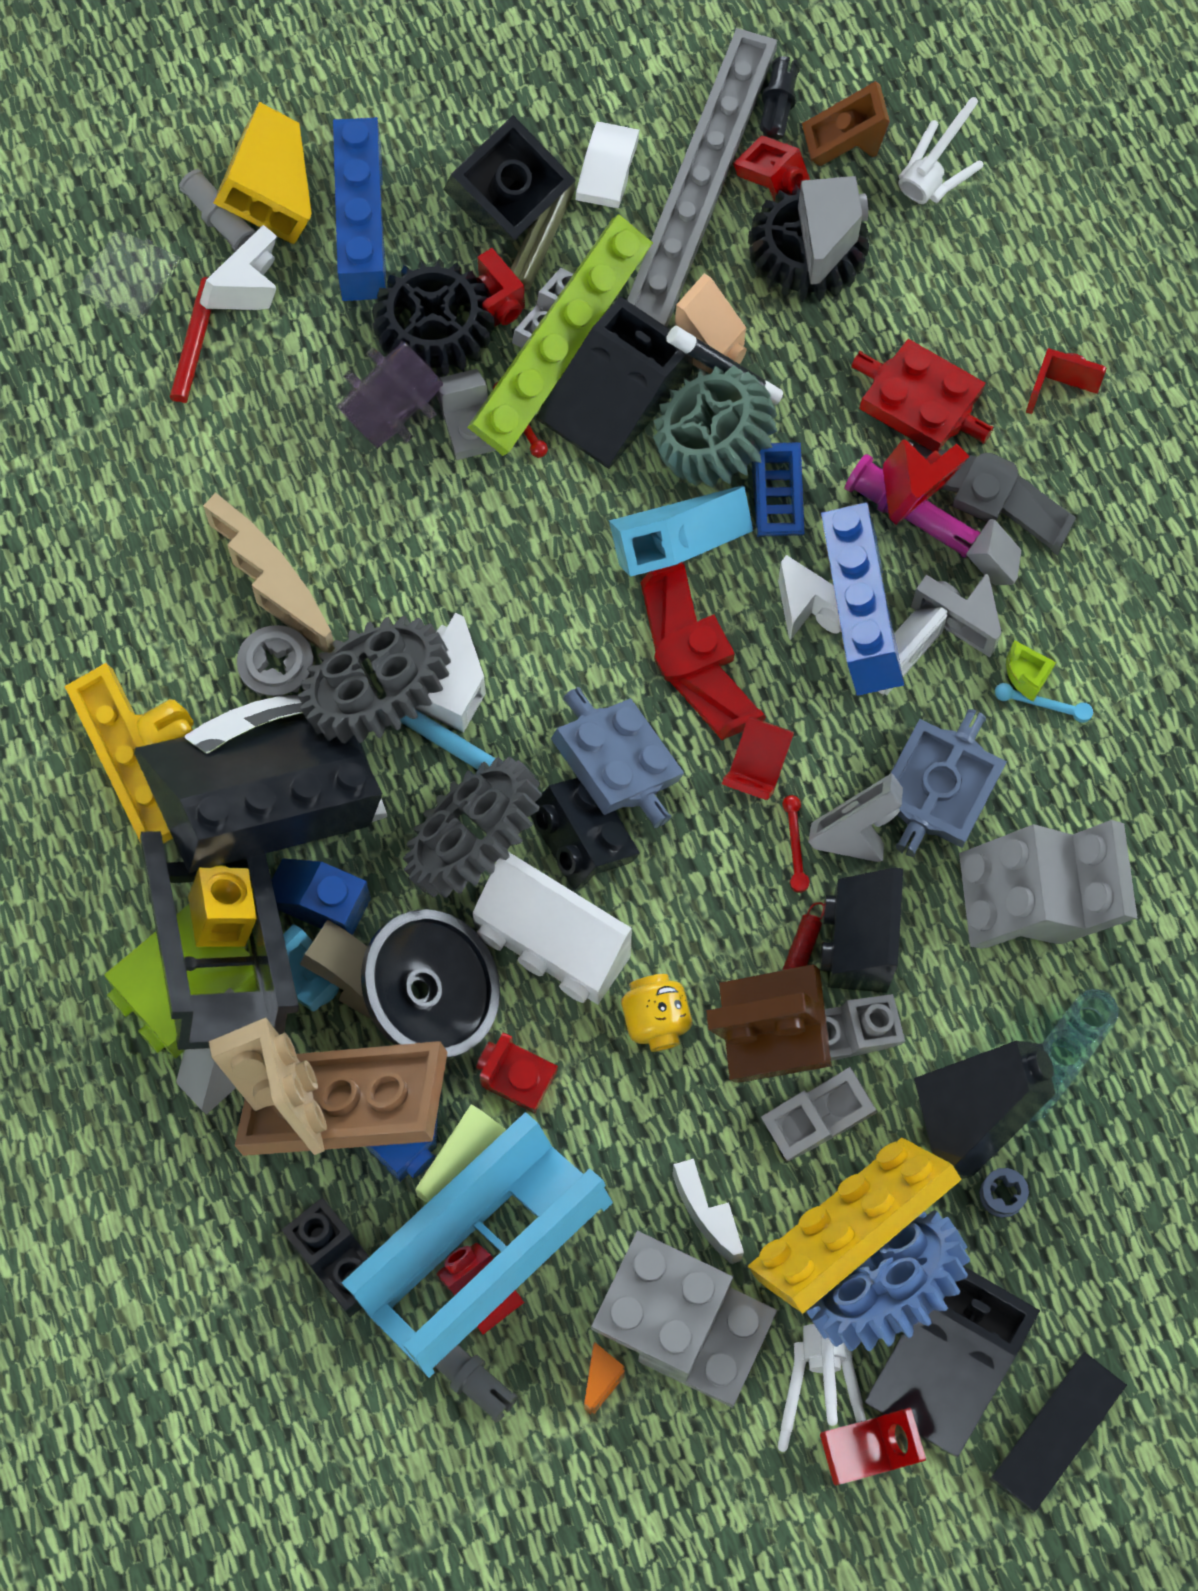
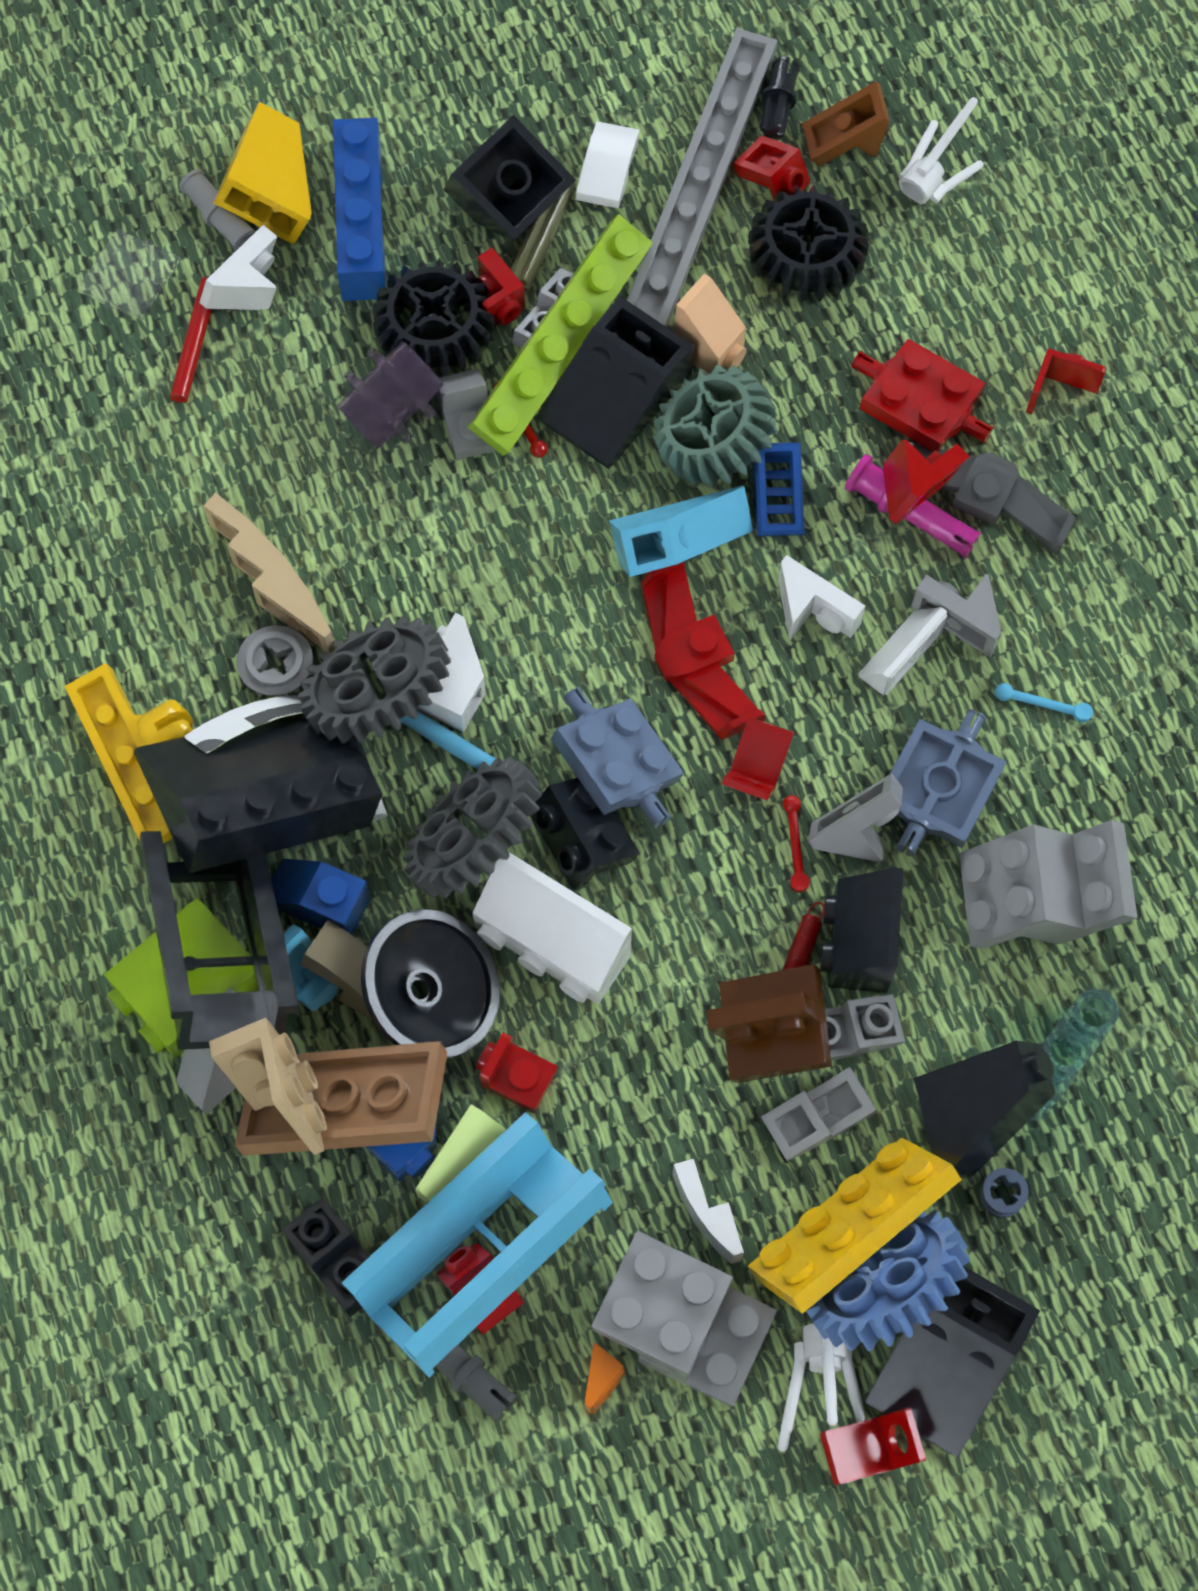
yellow brick [188,866,257,947] -> none
yellow head [621,974,692,1052] -> none
bar [667,326,783,406] -> none
light grey slope [798,176,868,284] -> none
arch [821,502,904,696] -> none
light grey slope [966,519,1022,585] -> none
black tile [989,1352,1127,1513] -> none
lime tile [1006,640,1057,702] -> none

